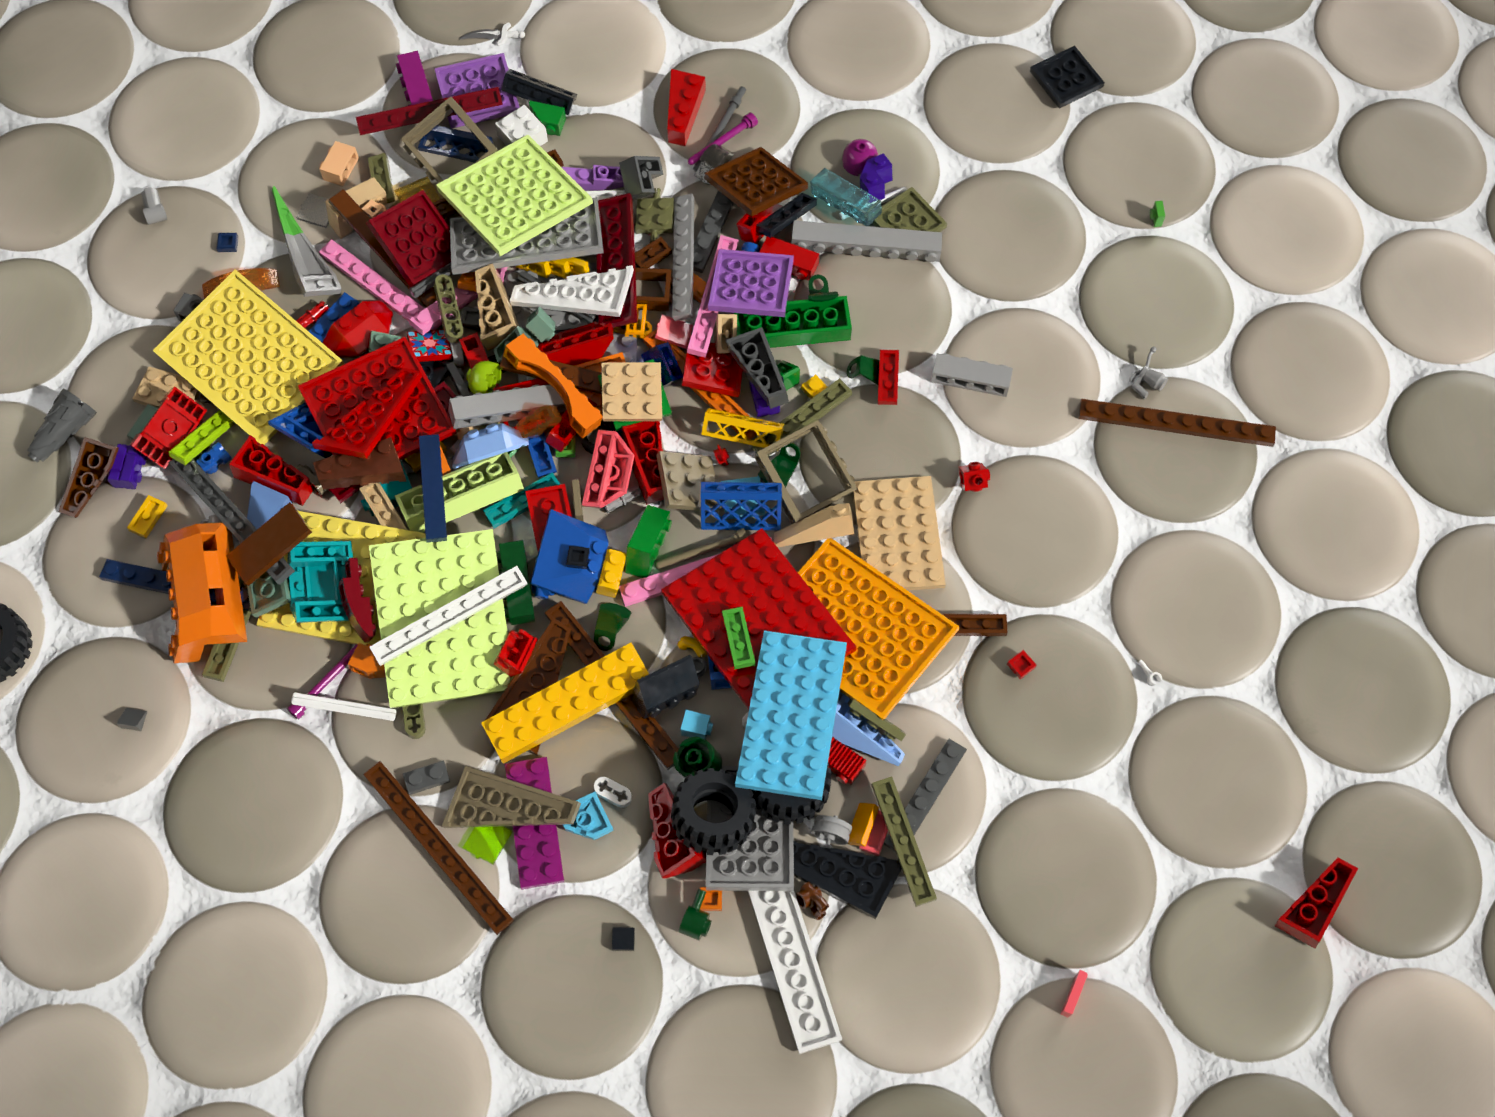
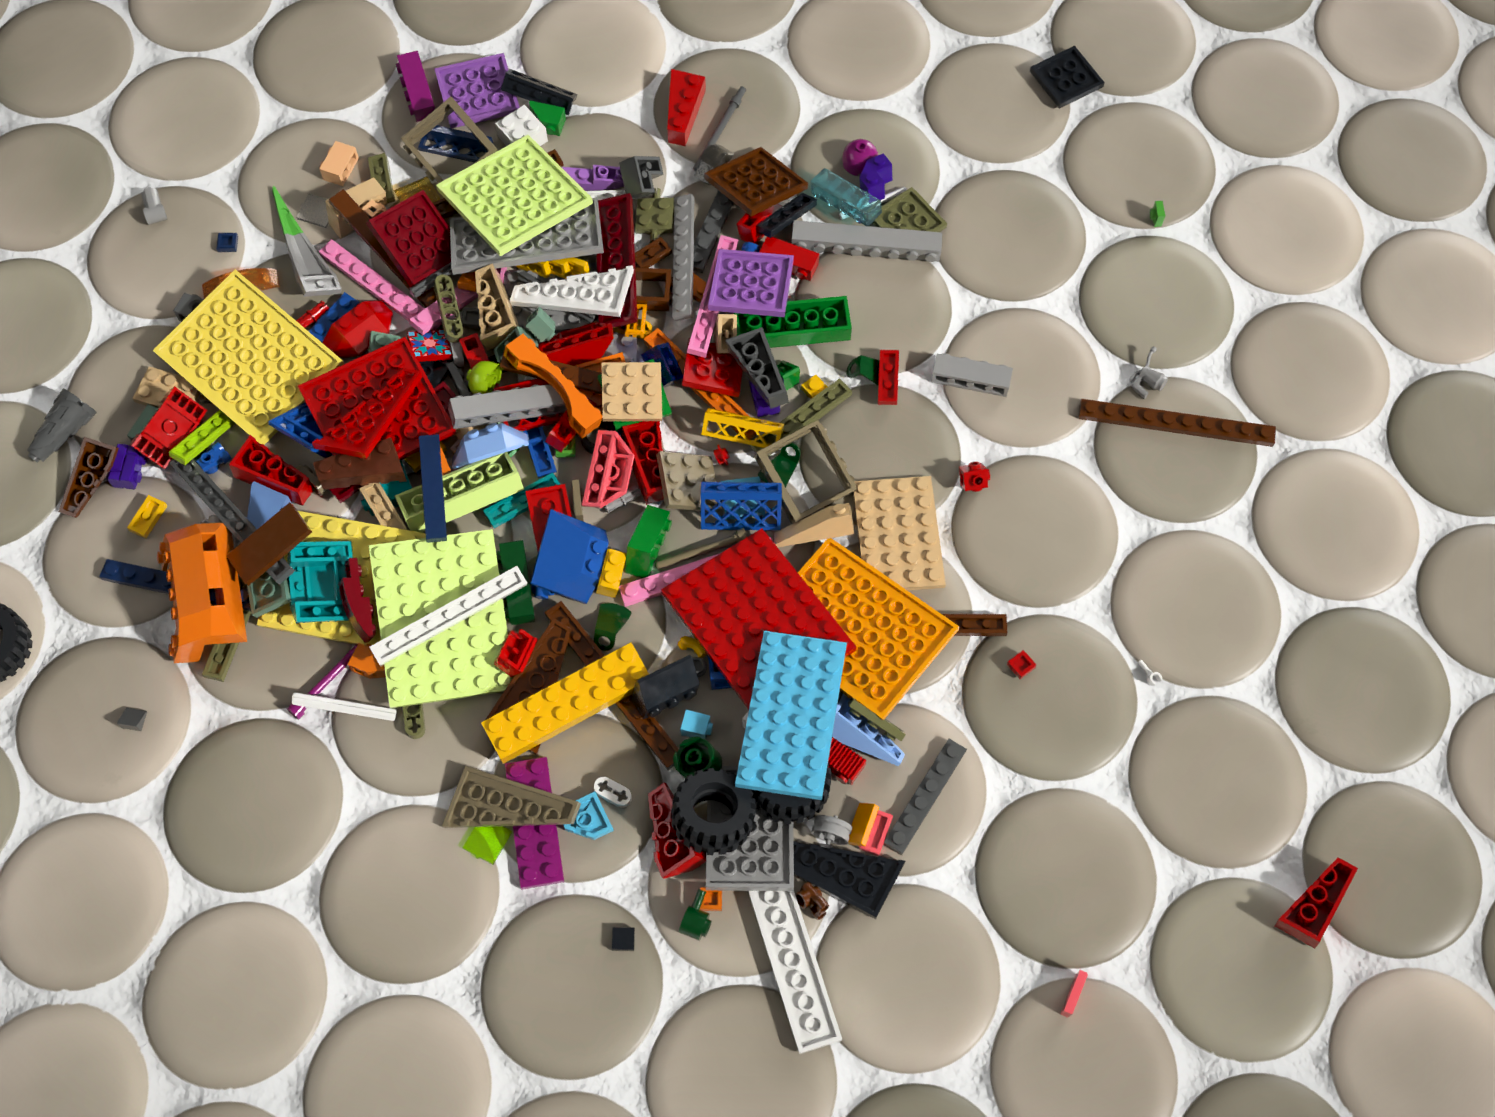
dark red plate [356,87,503,136] -> none
reddish brown plate [363,761,514,935] -> none
dark grey plate [403,760,450,795] -> none
piece [460,22,525,46] -> none
clear orange brick [516,405,562,438] -> none
black tile [566,546,590,569] -> none
coral piece [655,314,693,349] -> none
magenta piece [688,112,758,165] -> none
bright green plate [722,607,755,669] -> none
dark green piece [808,274,839,302] -> none
olive plate [871,777,937,907] -> none

